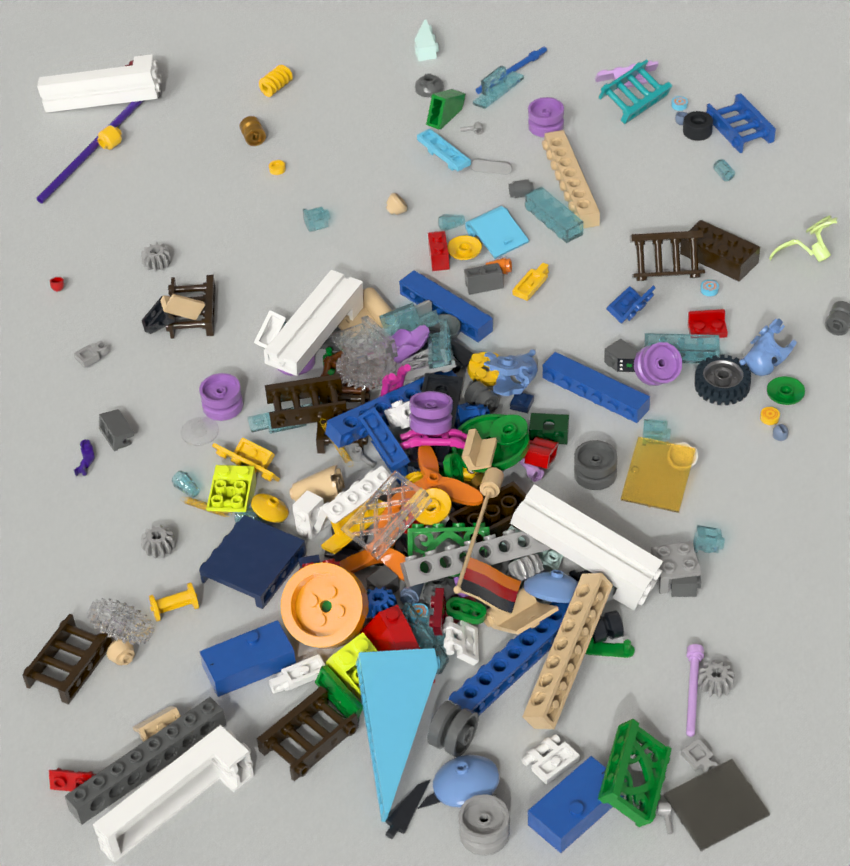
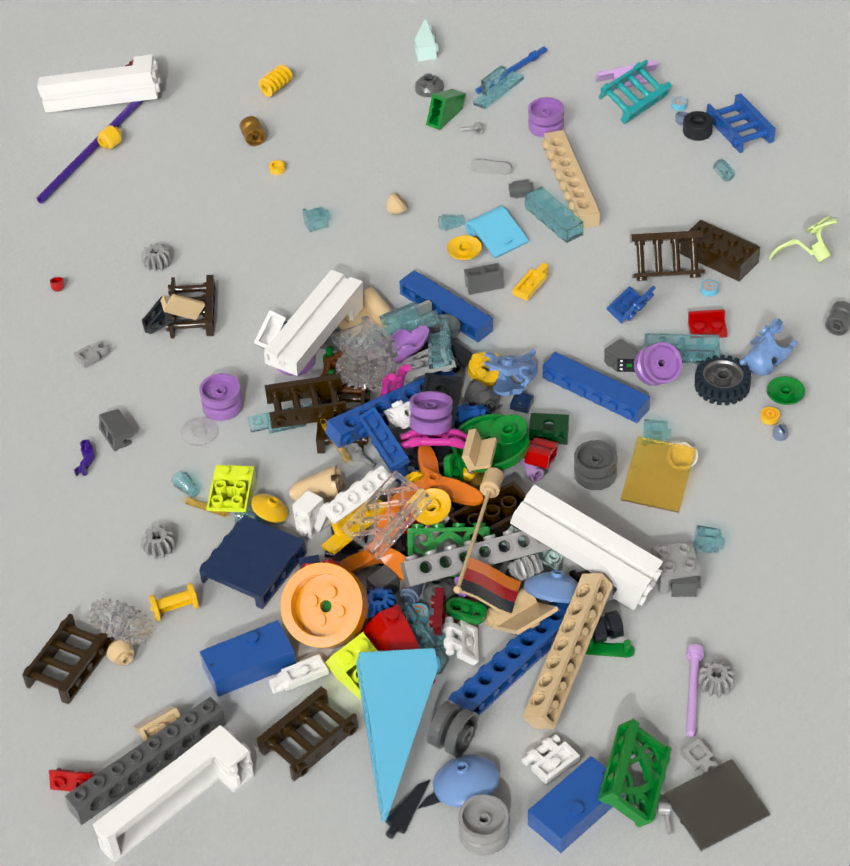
yellow bracket [212,437,280,482] -> none
green plate [314,665,363,720] -> none
medium azure hinge [417,129,471,172] -> none
red brick [428,231,449,271] -> none
orange cone [486,257,512,274] -> none

